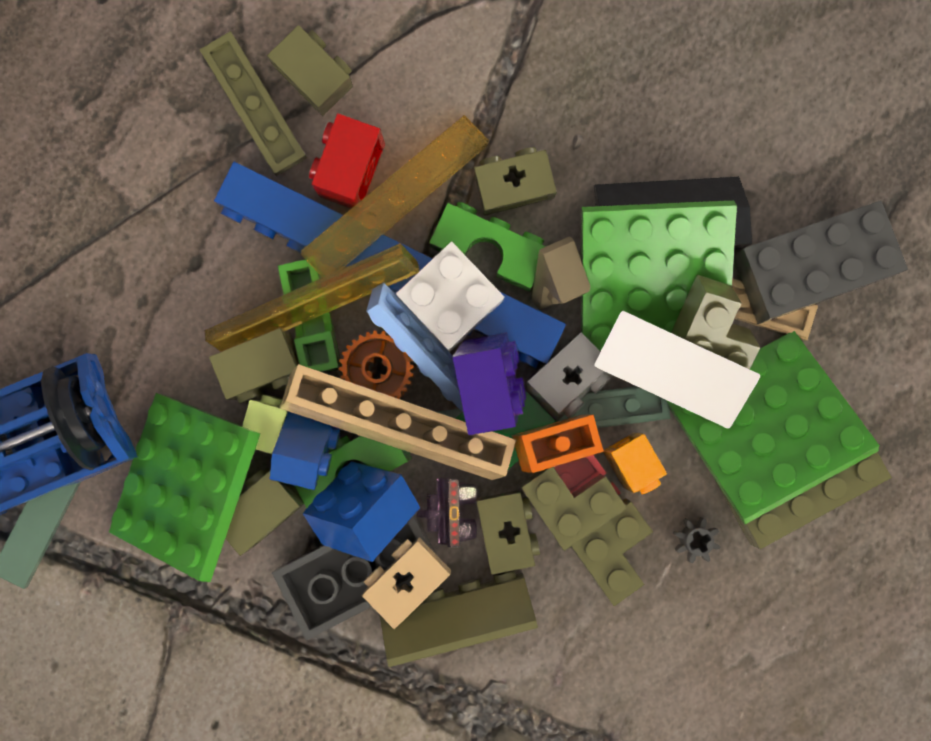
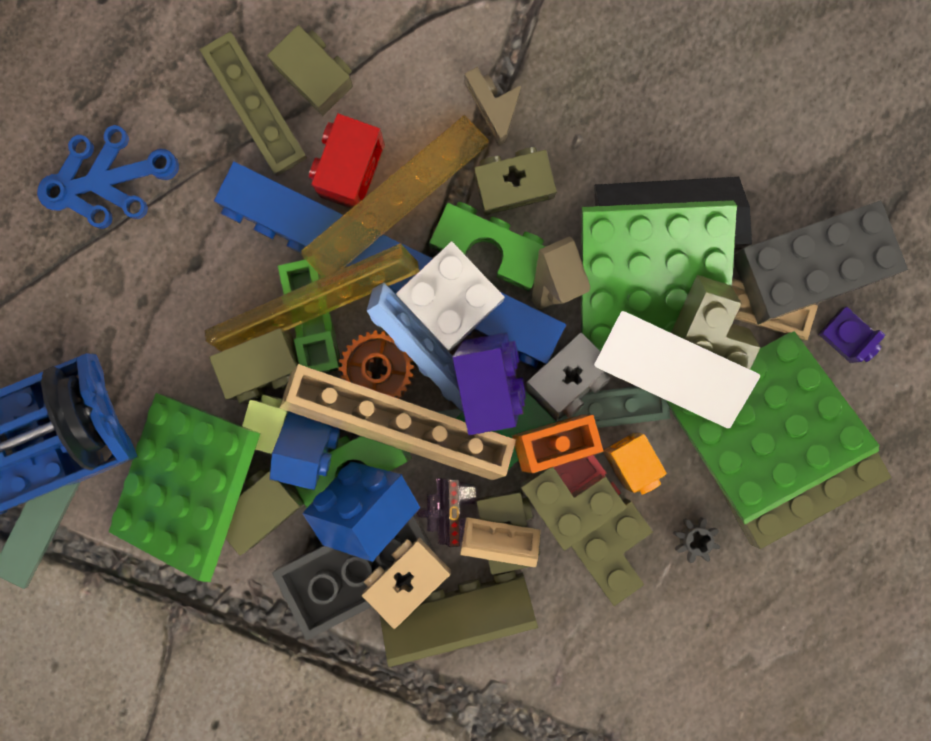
none -> blue plant [37,125,179,229]
none -> tan plate [460,517,541,567]
none -> dark tan slope [464,67,521,146]
none -> dark purple bracket [818,306,886,363]

